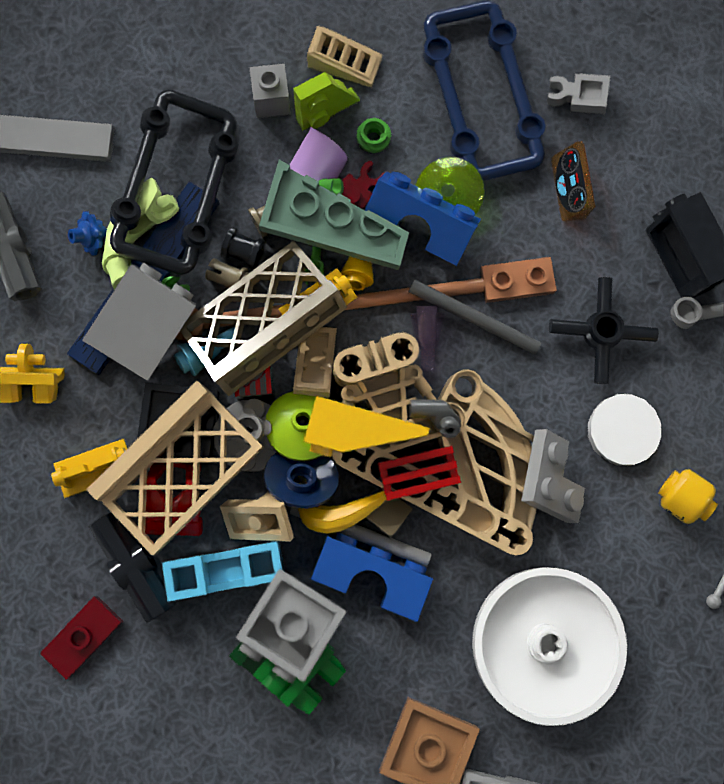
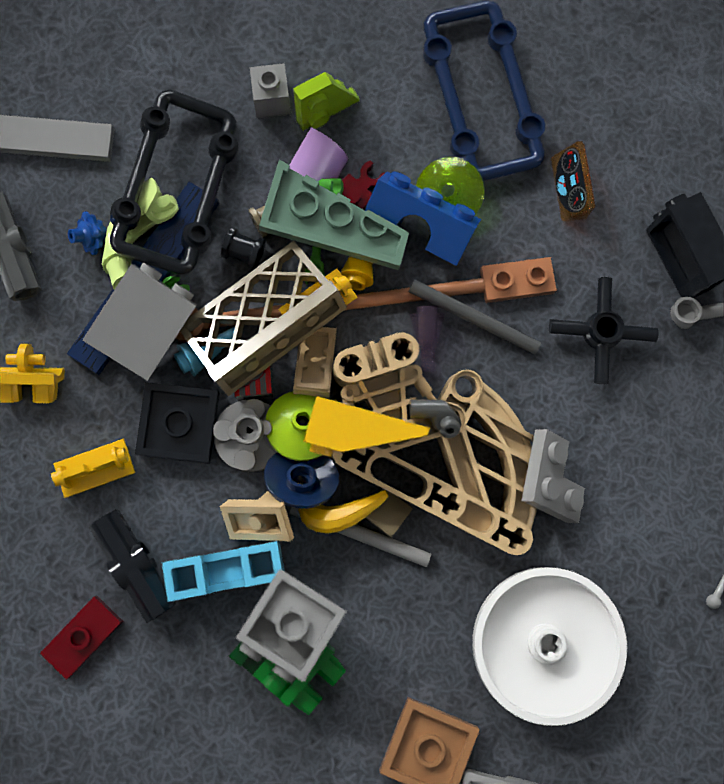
tan fence [86,381,264,556] -> none
red piece [145,463,203,536] -> none
dark tan pin [205,258,249,288] -> none
tan slope [307,26,382,87] -> none
blue arch [311,532,433,622] -> none
bright green plate [357,118,391,153] -> none
red tile [377,446,461,501] -> none
light grey plate [547,74,610,114] -> none
white tile [588,394,661,466] -> none
yellow head [658,469,718,524] -> none

